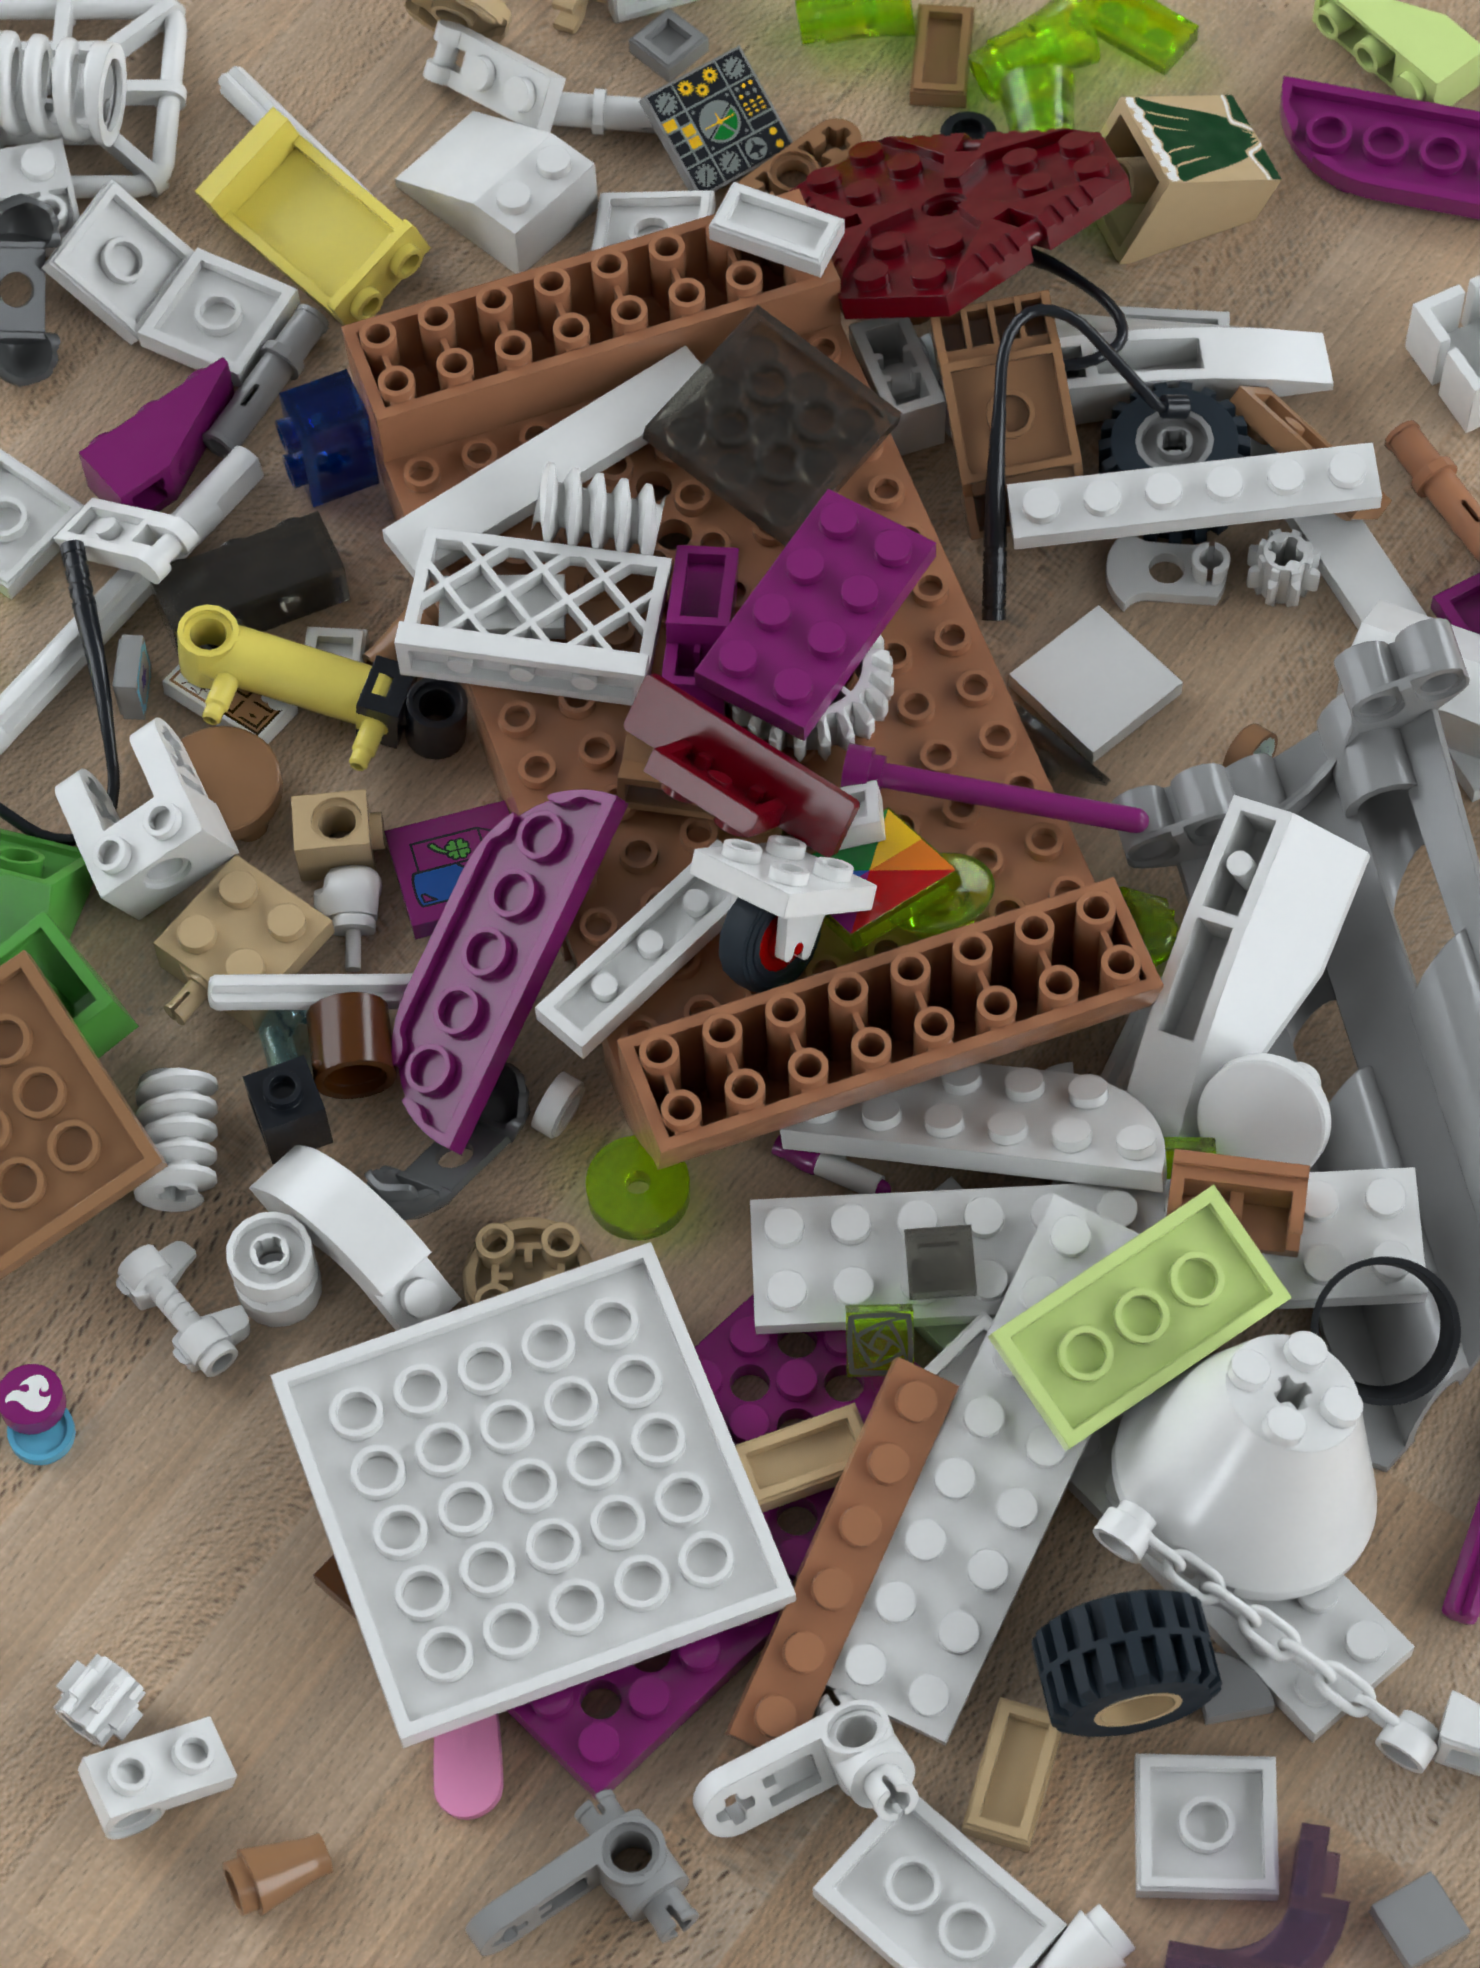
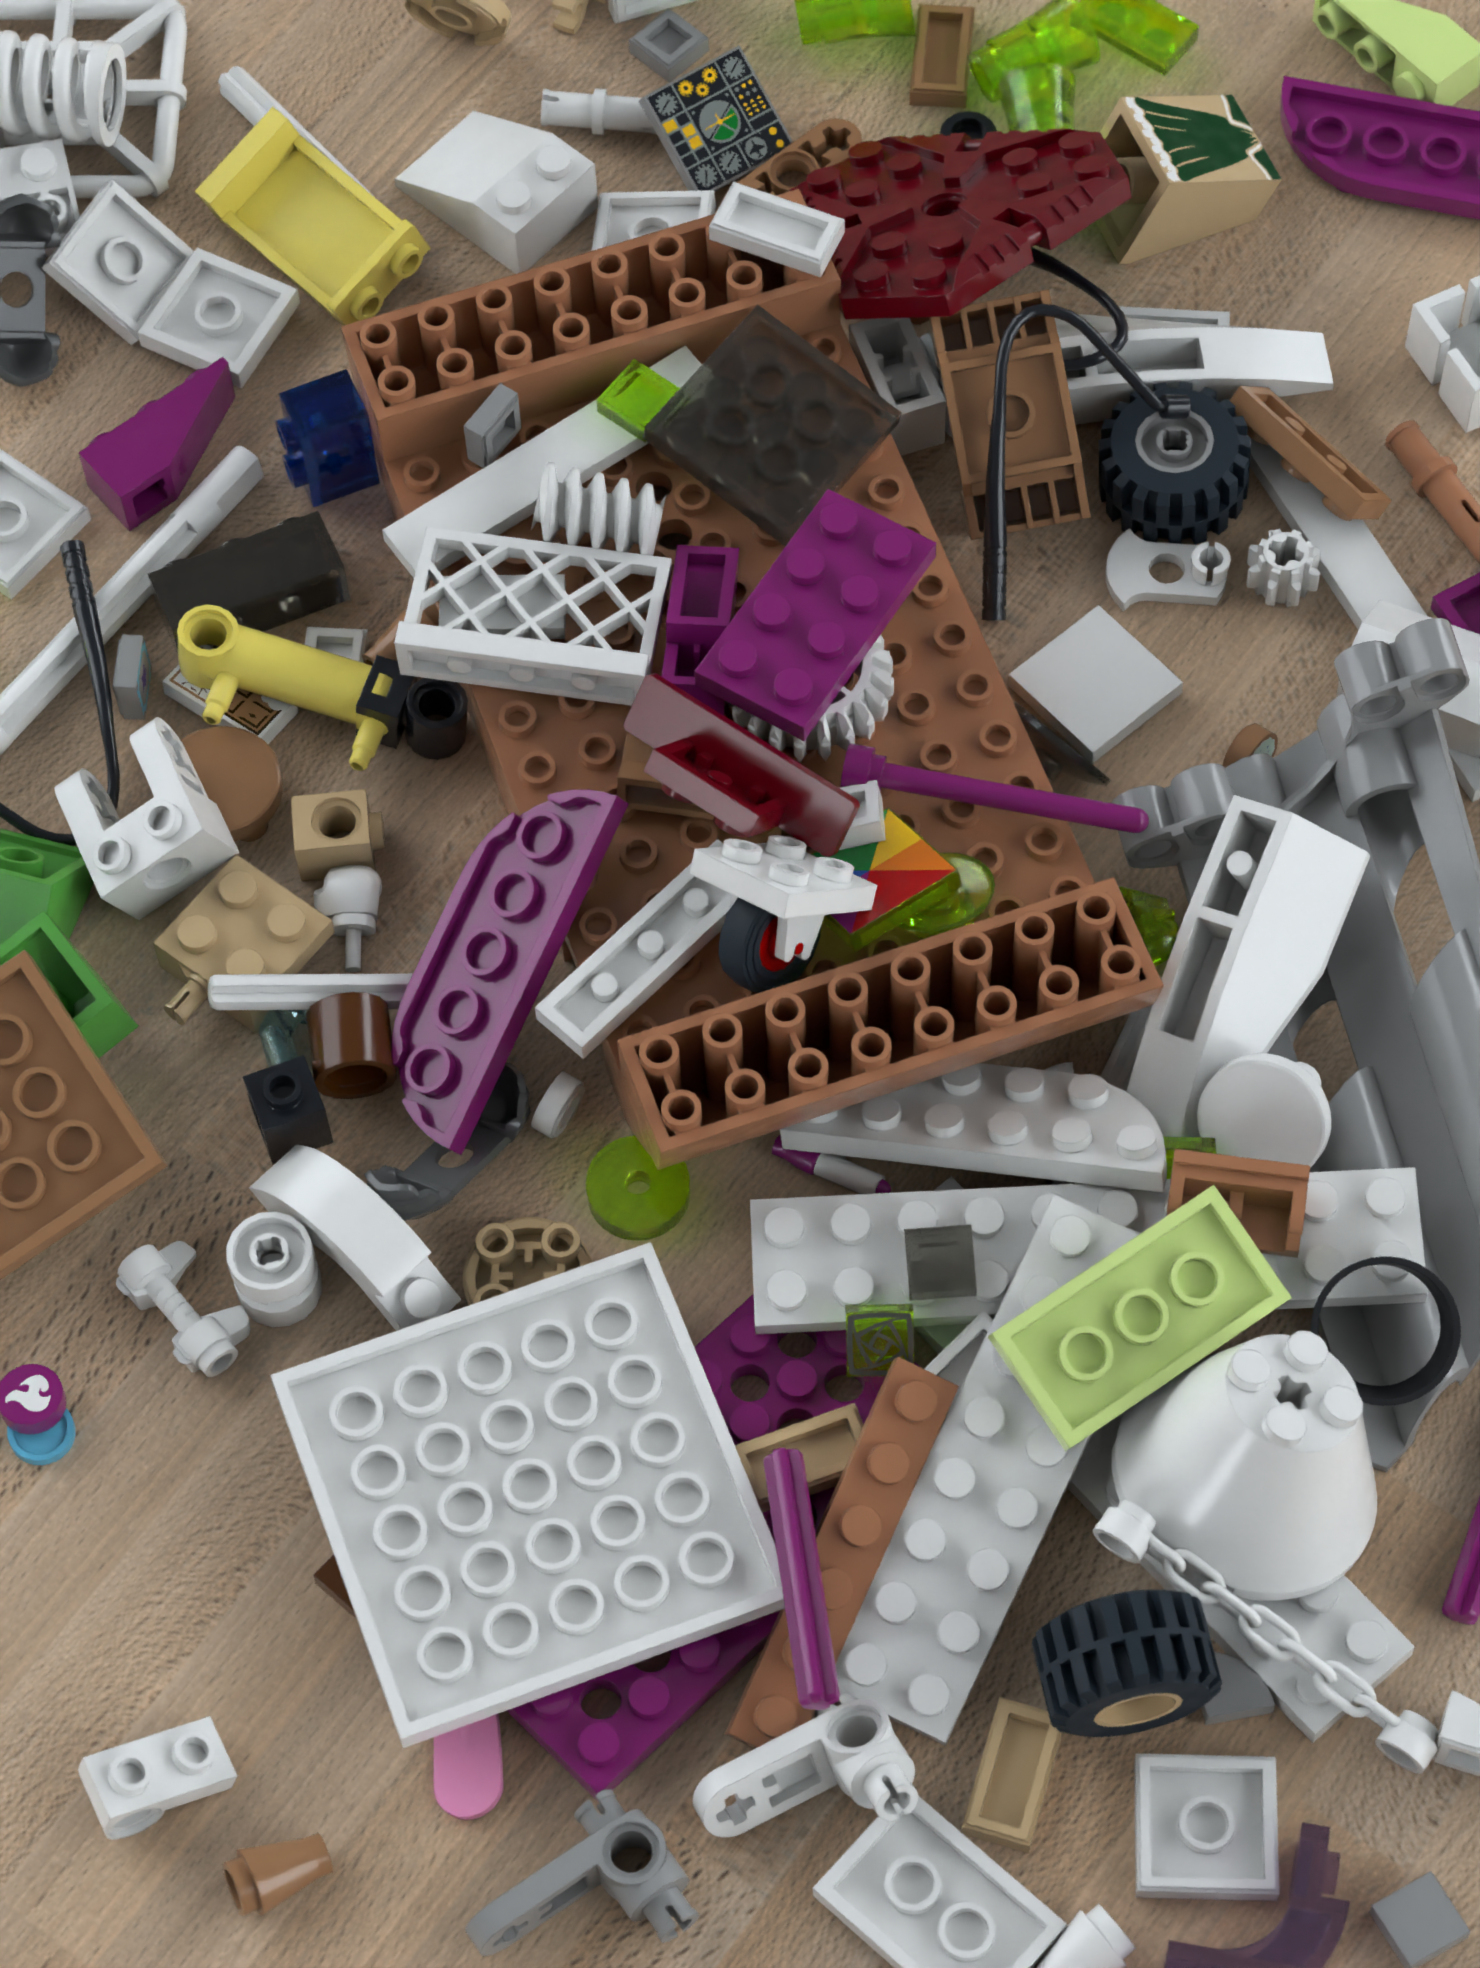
white plate [53,498,200,584] -> none
white gear [53,1654,146,1748] -> none
white piece [134,1067,218,1212] -> none
light grey pin [202,304,329,459] -> none
magenta tile [384,800,509,940] -> none
white plate [423,20,566,132] -> none
white plate [1007,442,1382,550] -> none
none -> light grey tile [464,383,521,468]
none -> clear neon green tile [596,359,683,443]
none -> magenta axle [763,1447,840,1710]

